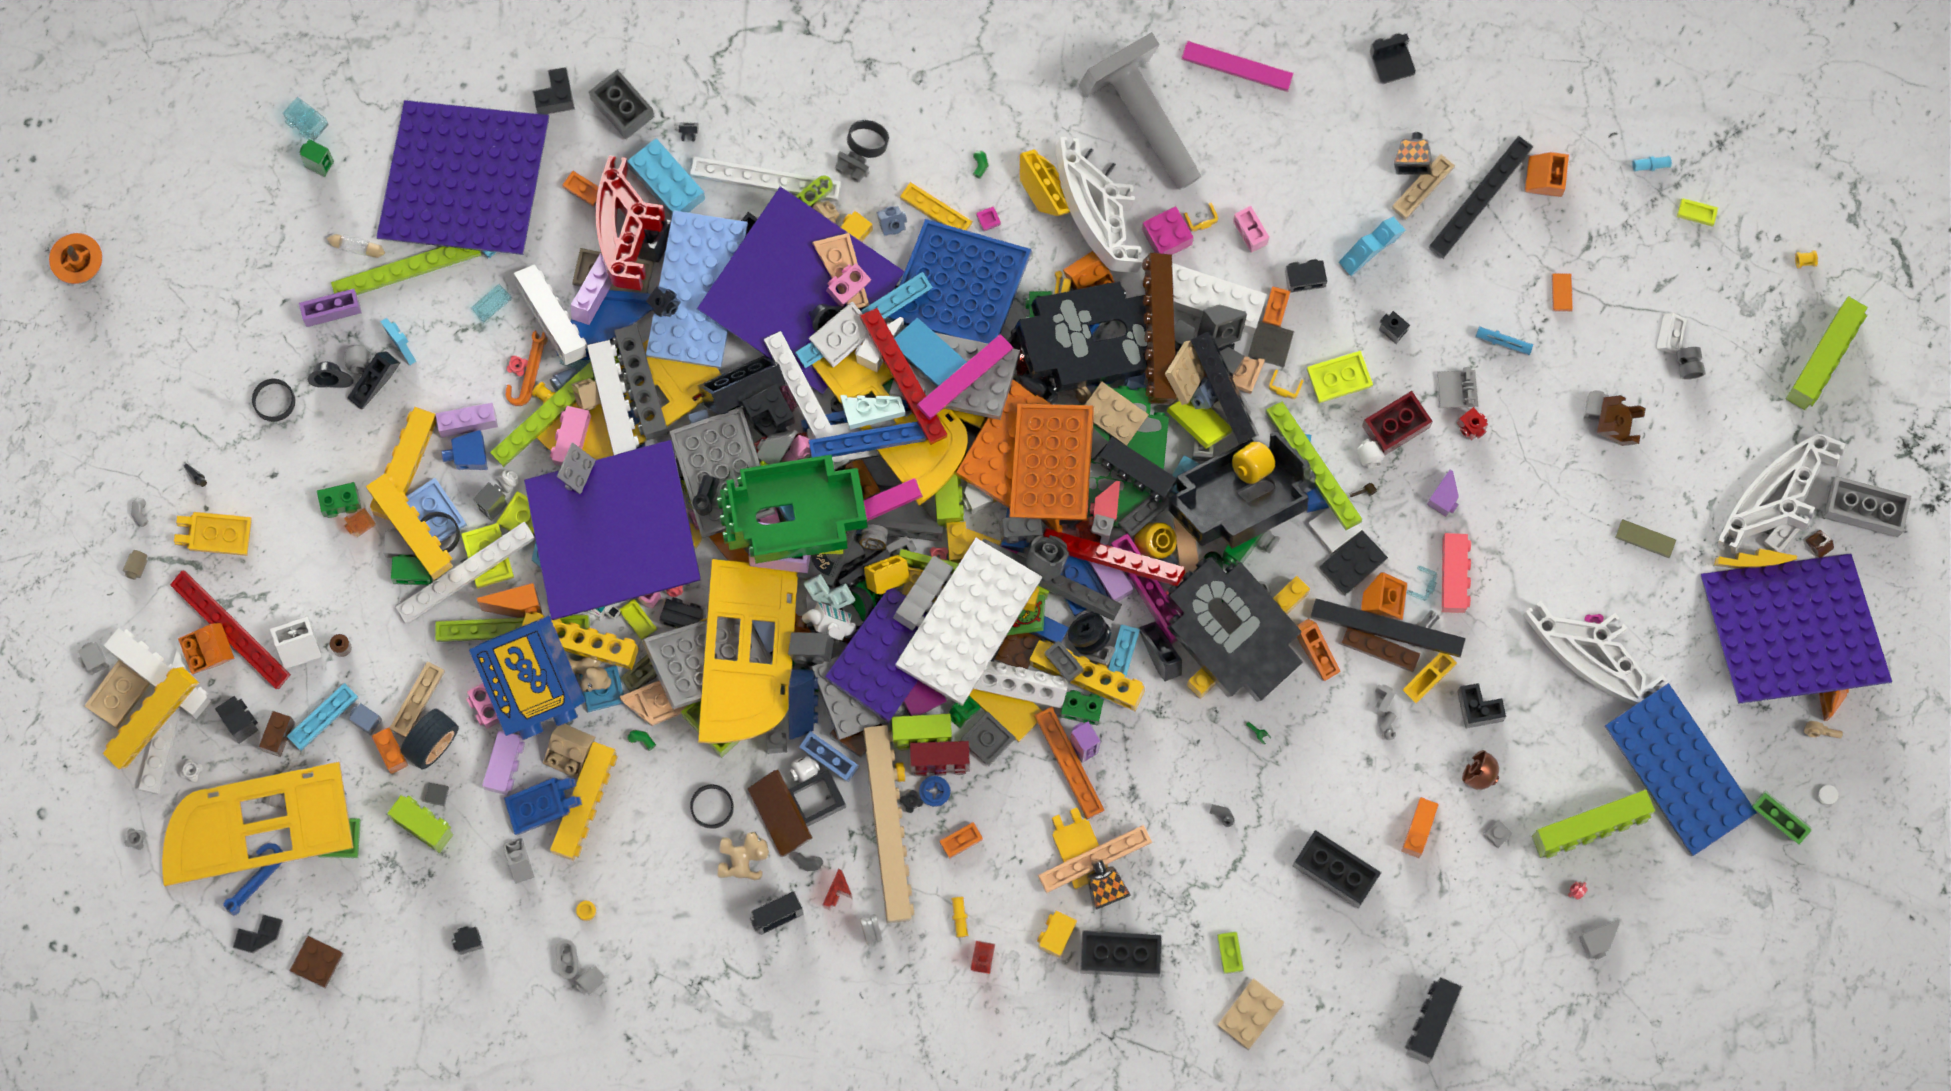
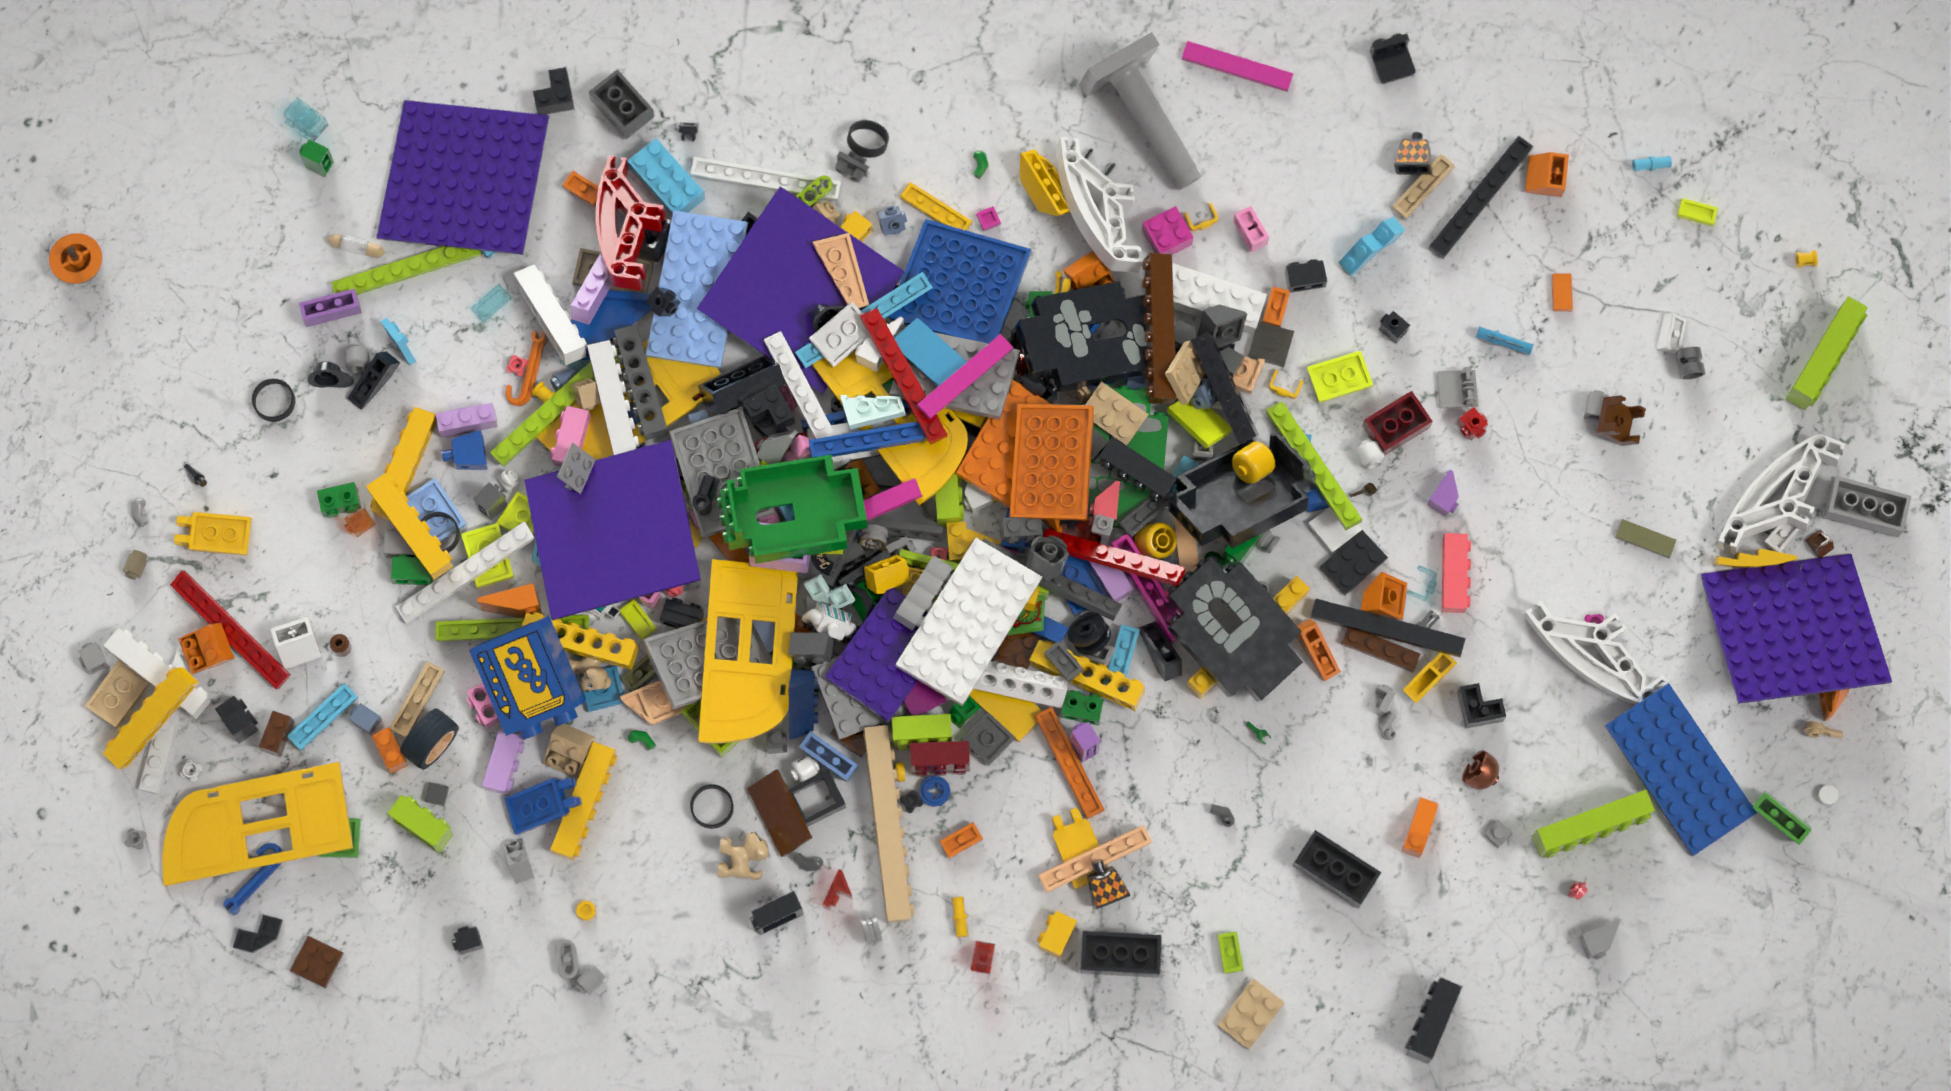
bright pink brick [826,263,871,306] -> none

